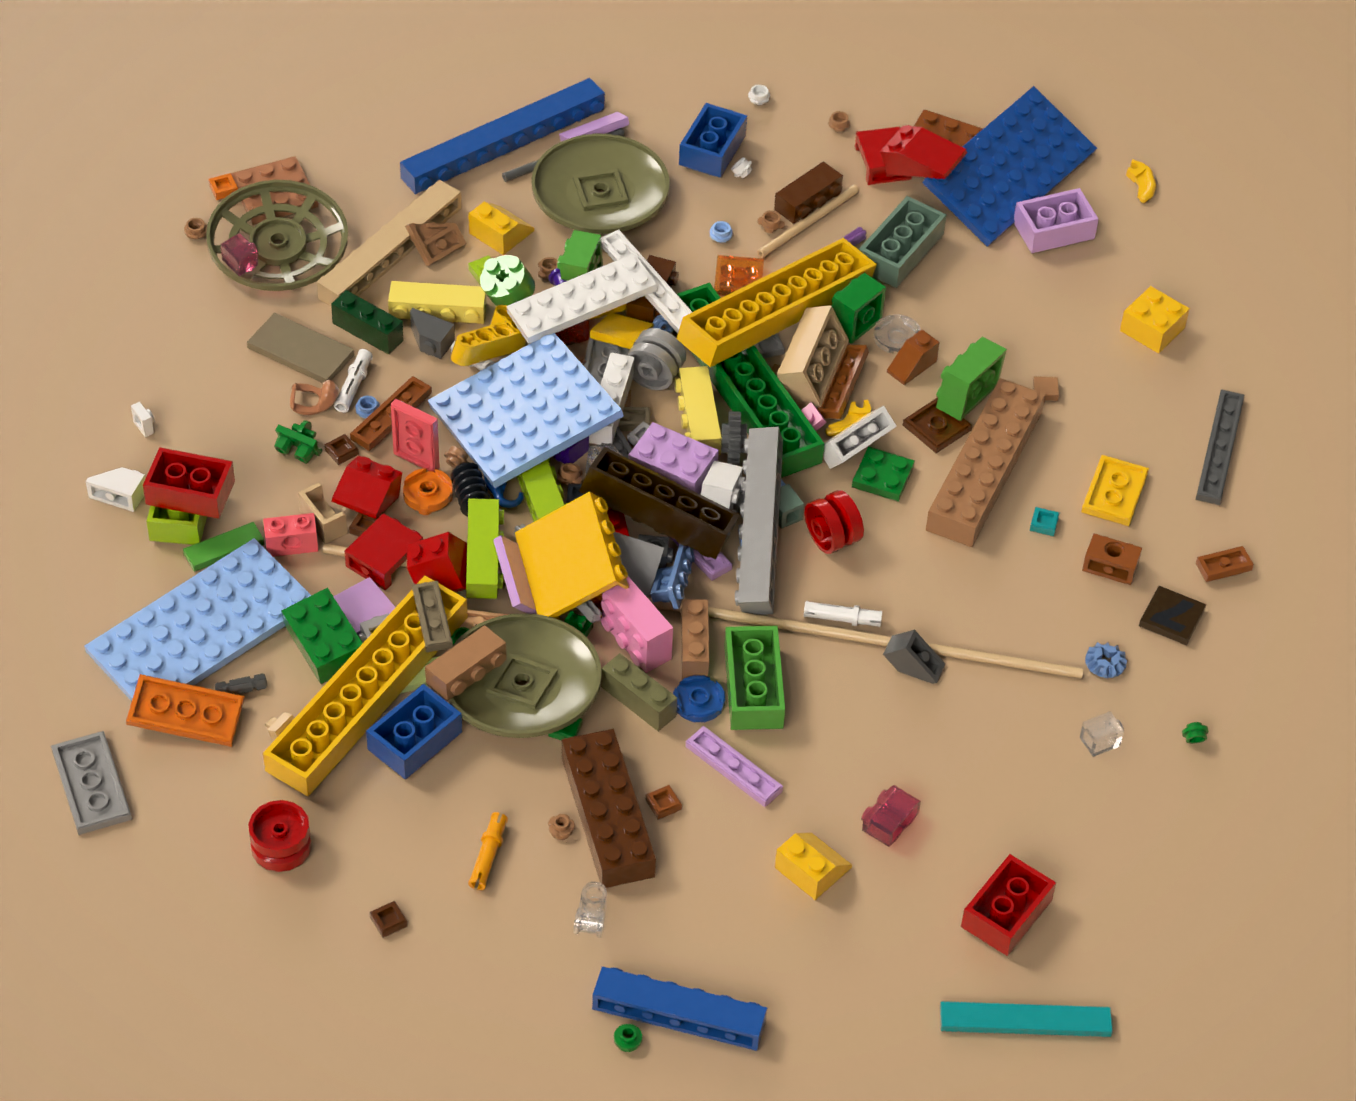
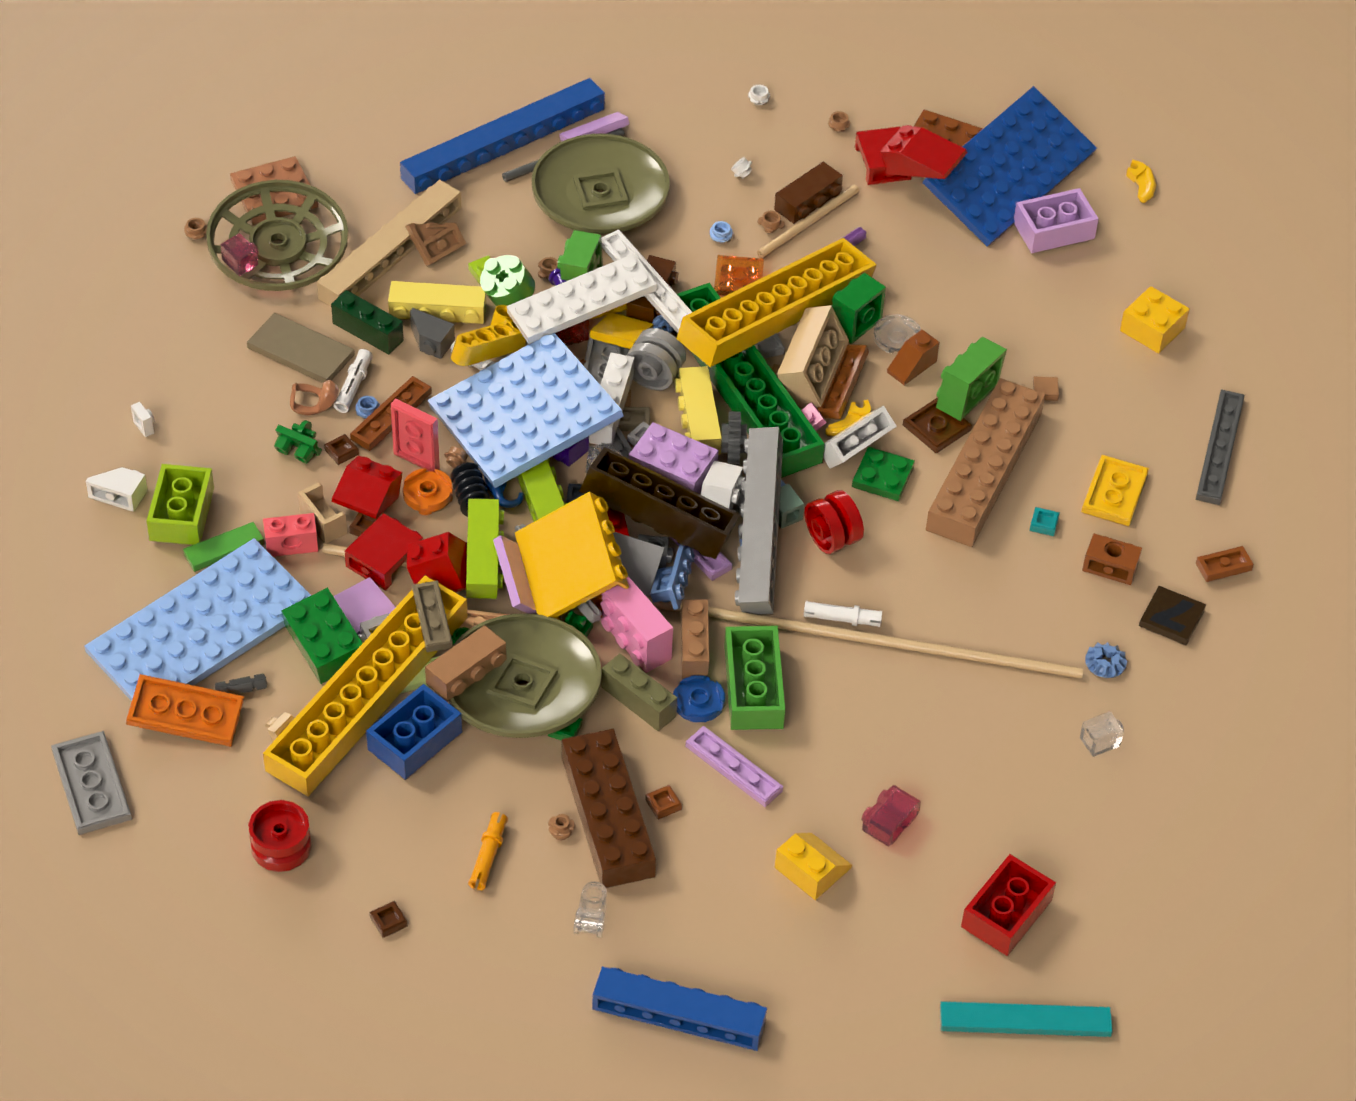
red brick [143,447,235,519] -> none
orange plate [209,173,238,200] -> none
yellow slope [468,201,534,255] -> none
medium nougat plate [557,463,583,485] -> none
green plate [614,1024,642,1052] -> none
blue brick [679,103,747,178] -> none
sand green brick [859,196,947,288] -> none
dark grey slope [883,630,945,684] -> none
green plate [1182,722,1209,744] -> none

